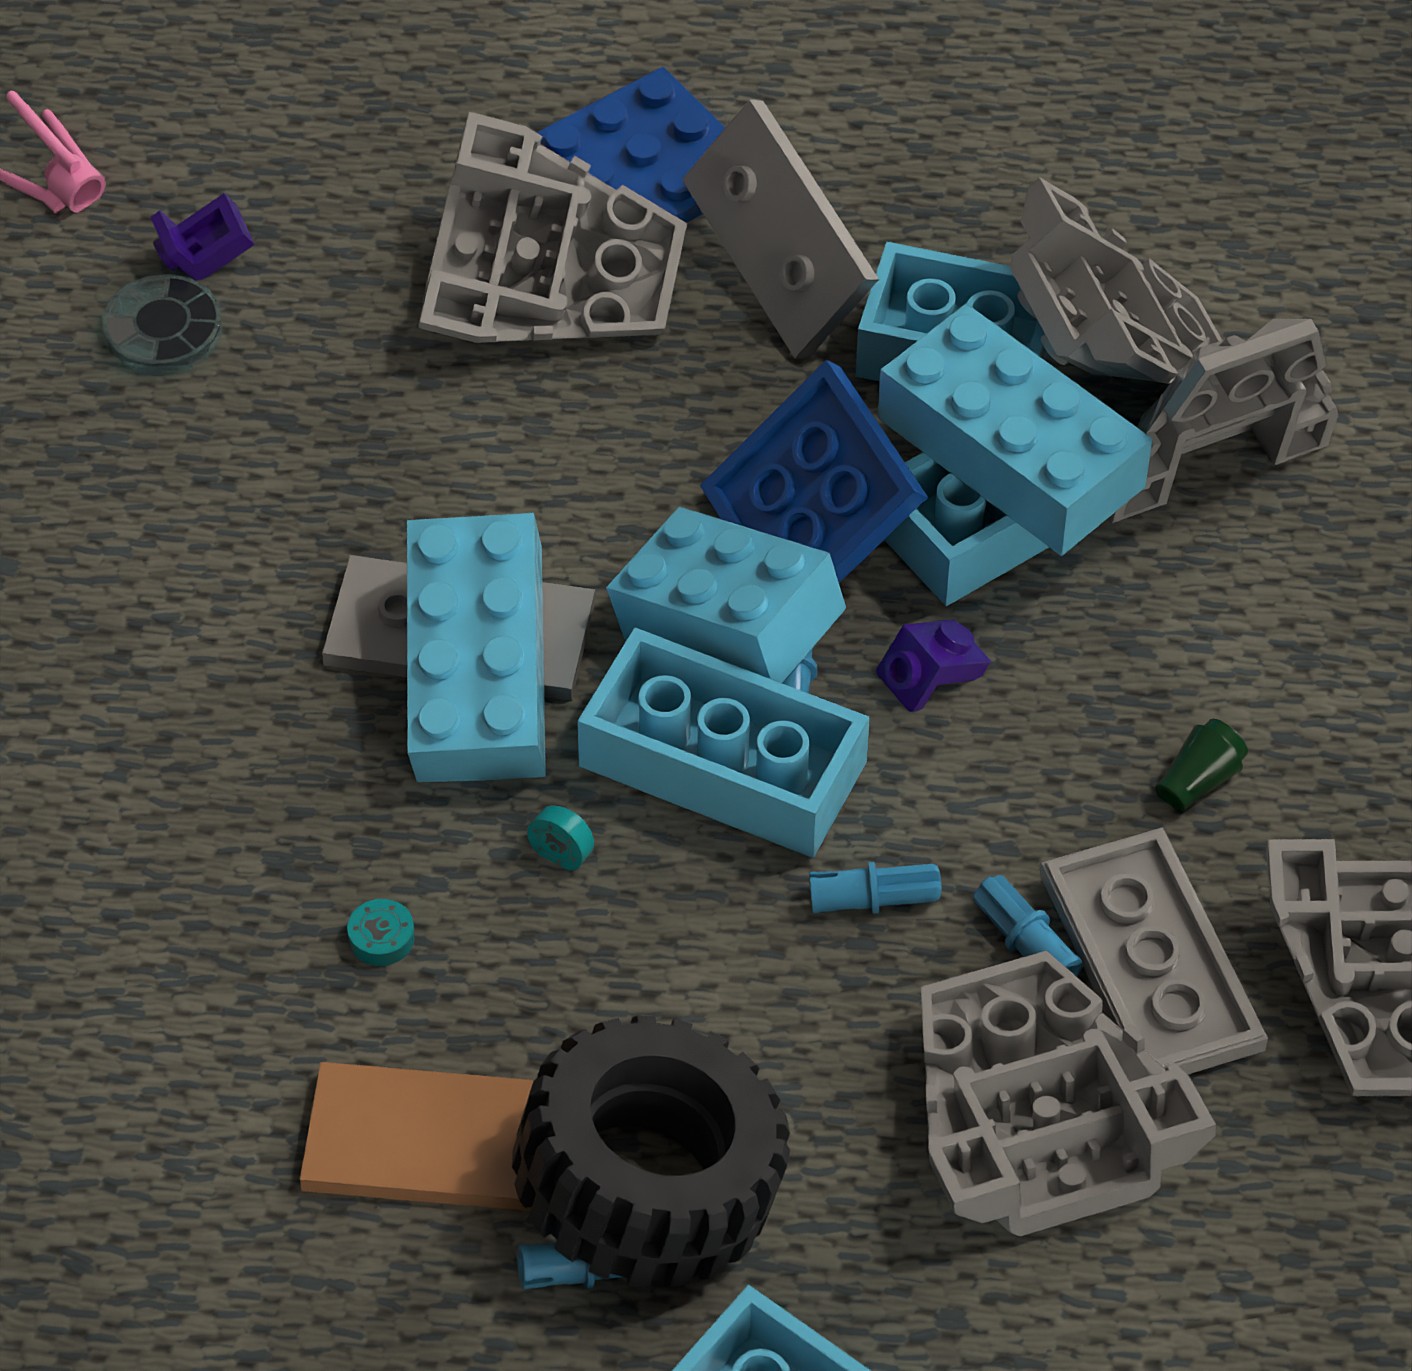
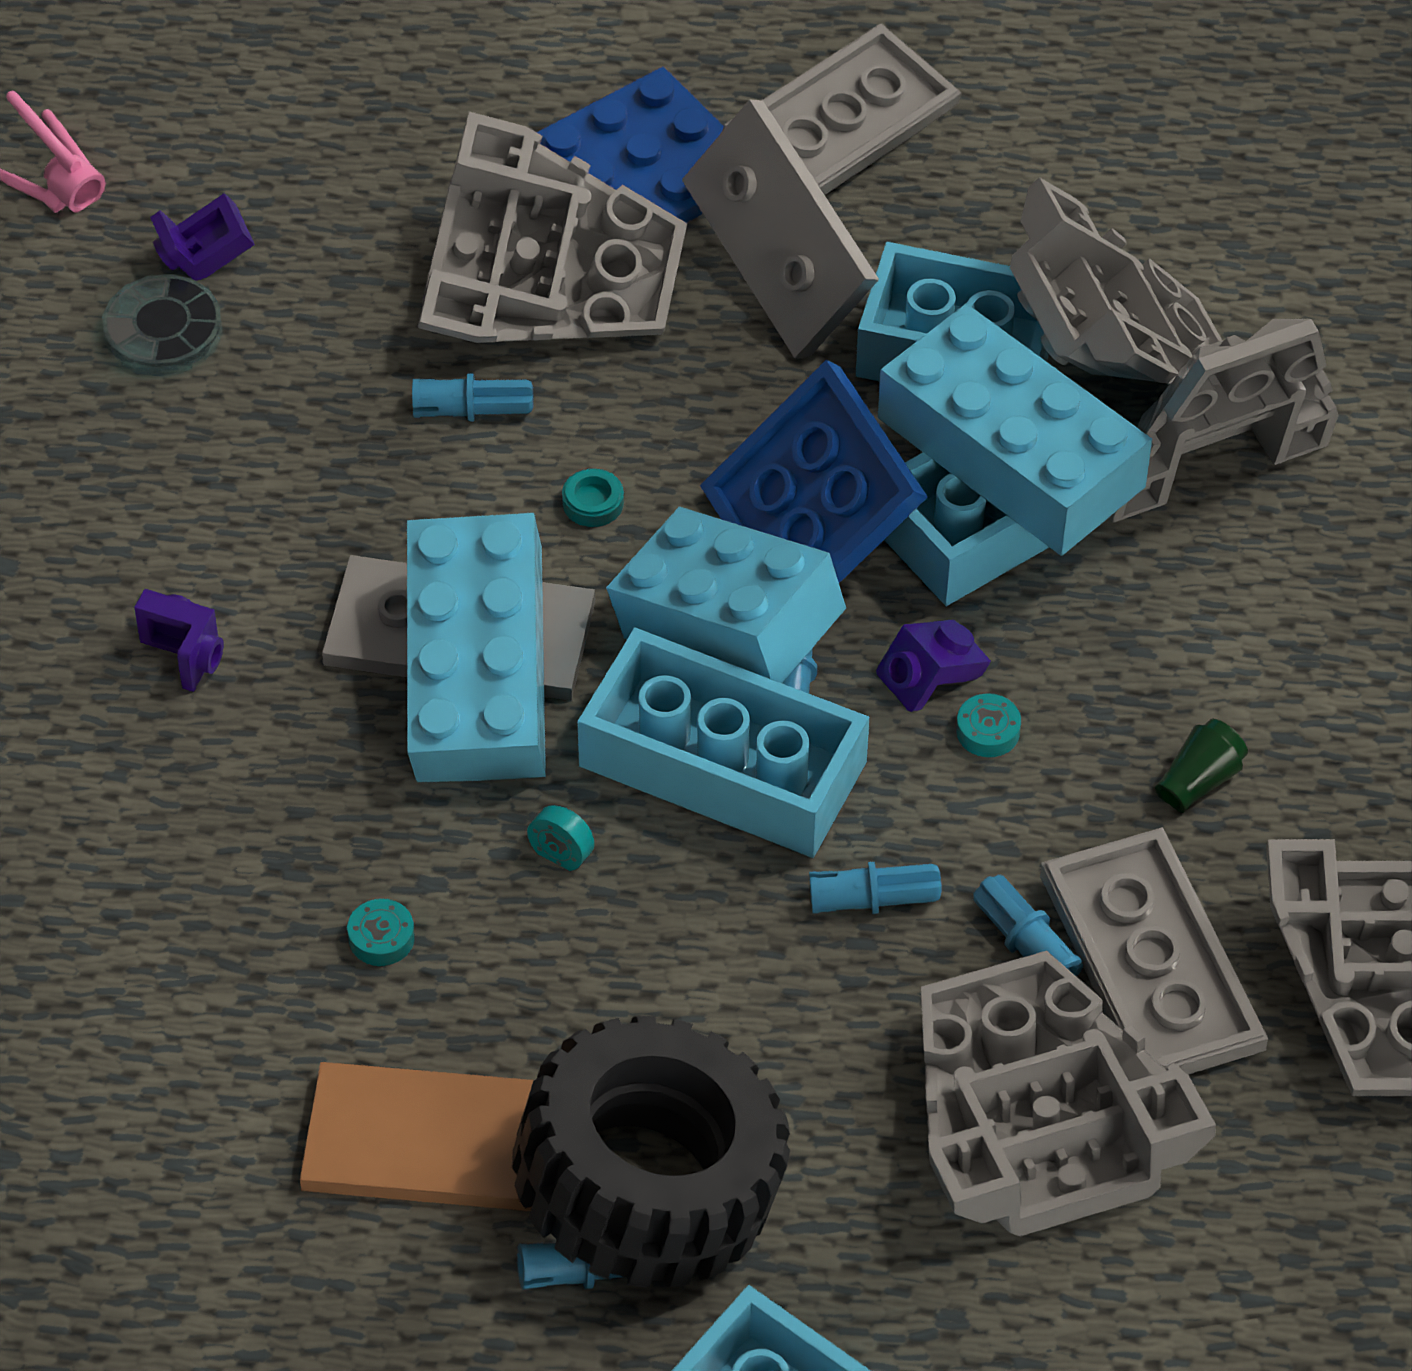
none -> dark purple bracket [134,589,224,692]
none -> dark azure axle [412,373,534,422]
none -> teal tile [562,469,624,527]
none -> light grey plate [722,23,962,195]
none -> teal tile [956,694,1021,757]

